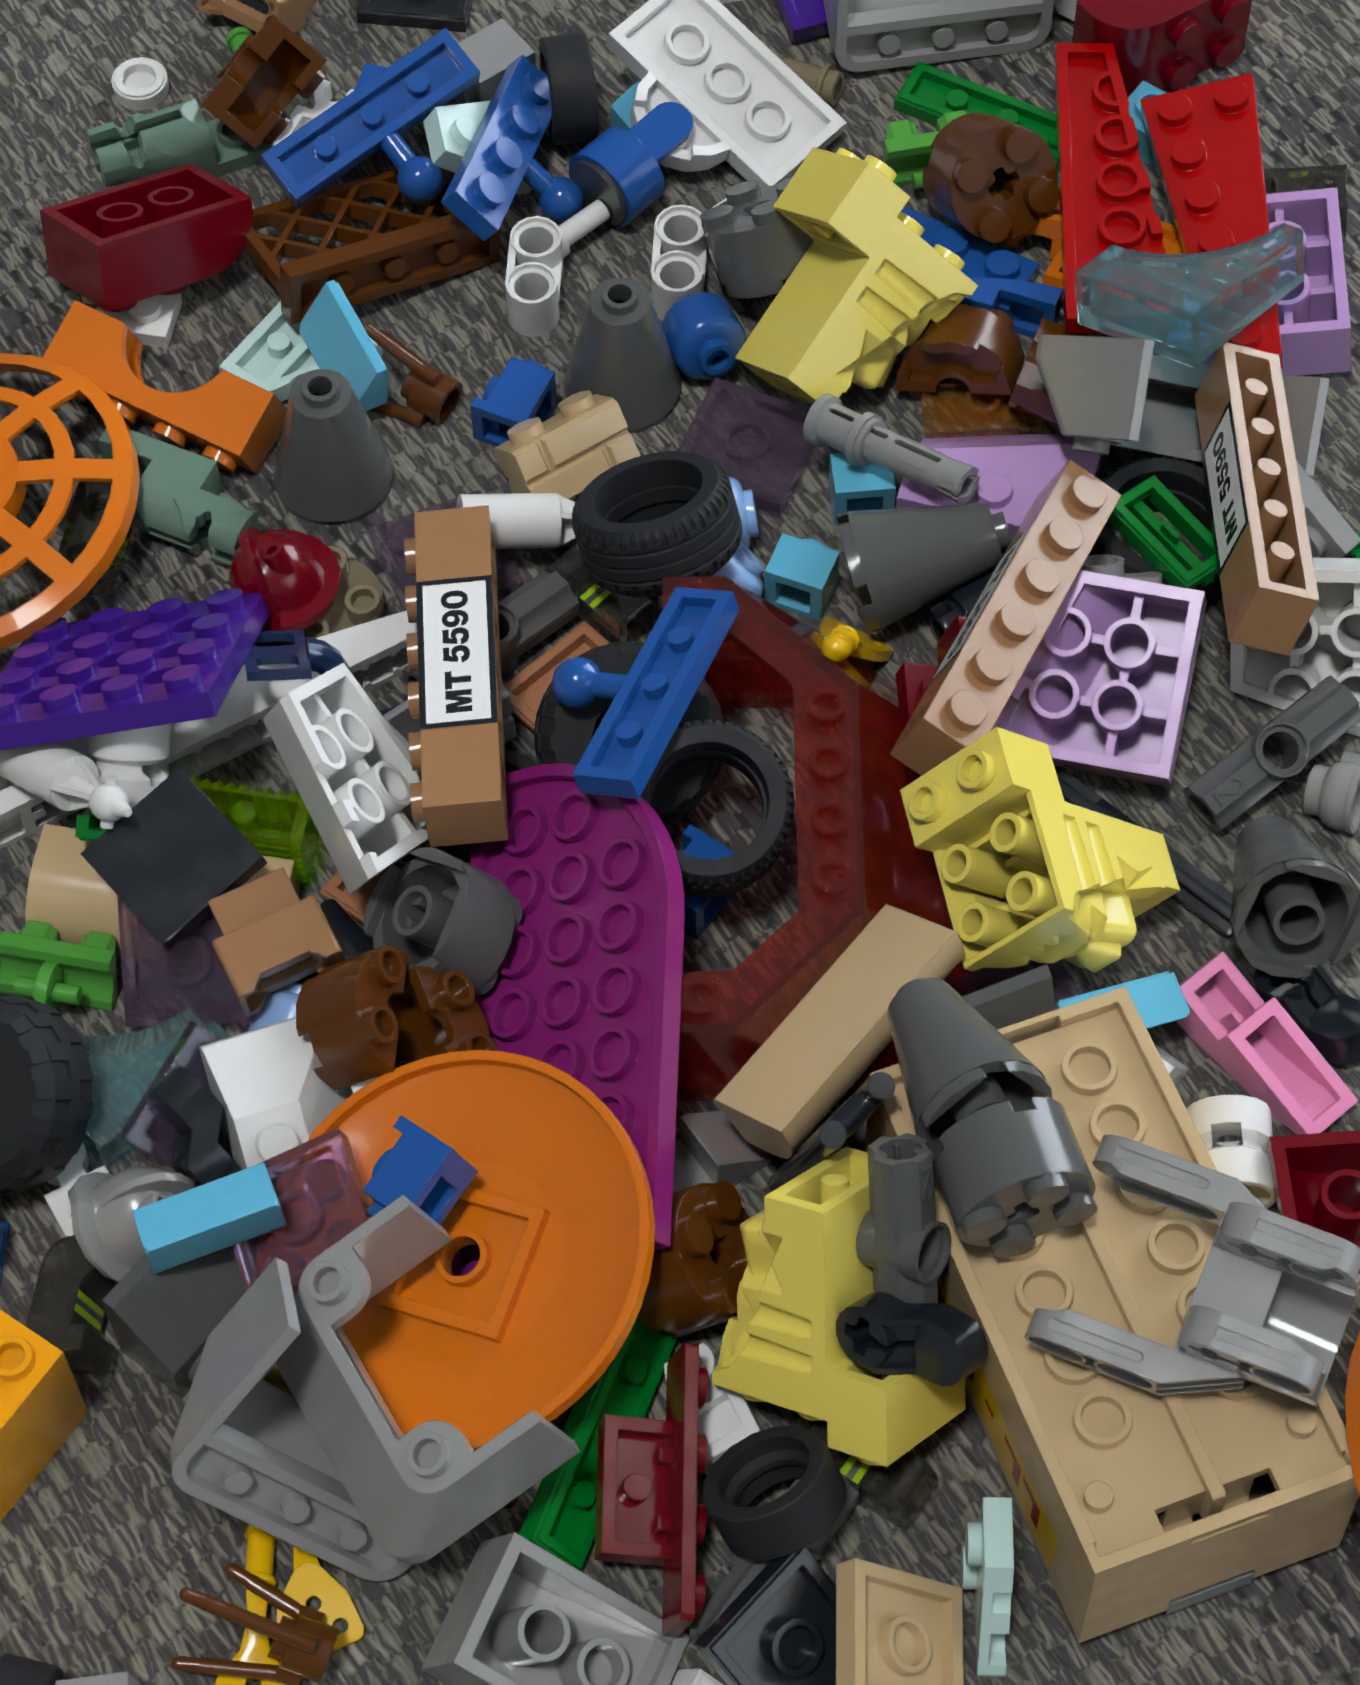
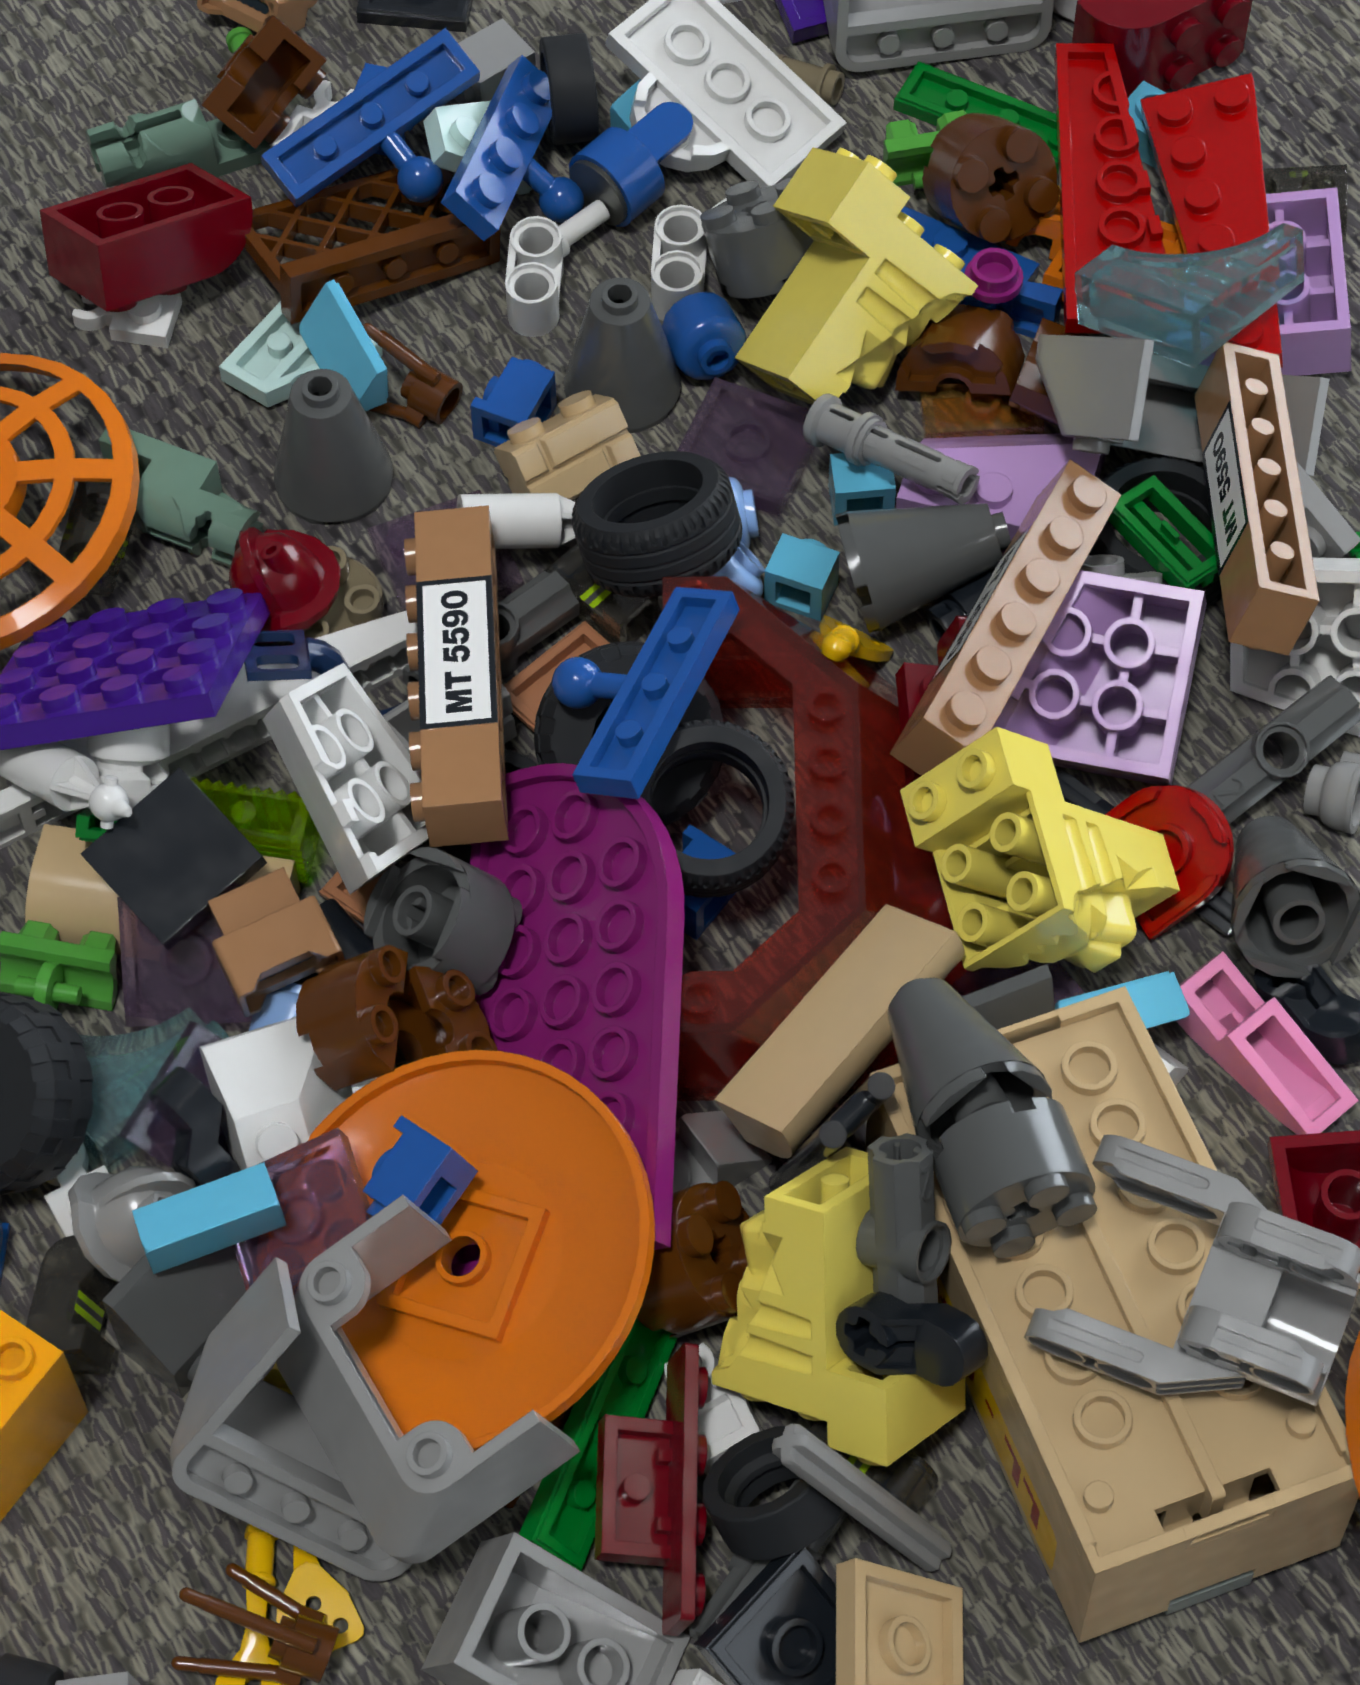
orange arch [42,300,287,473] -> none
white tile [111,57,169,110] -> none
light aqua wing [960,1497,1014,1677] -> none
white wheel [1186,1095,1276,1209] -> none
none -> light grey axle [772,1424,952,1572]
none -> magenta plate [964,248,1023,304]
none -> red tile [1105,785,1234,939]

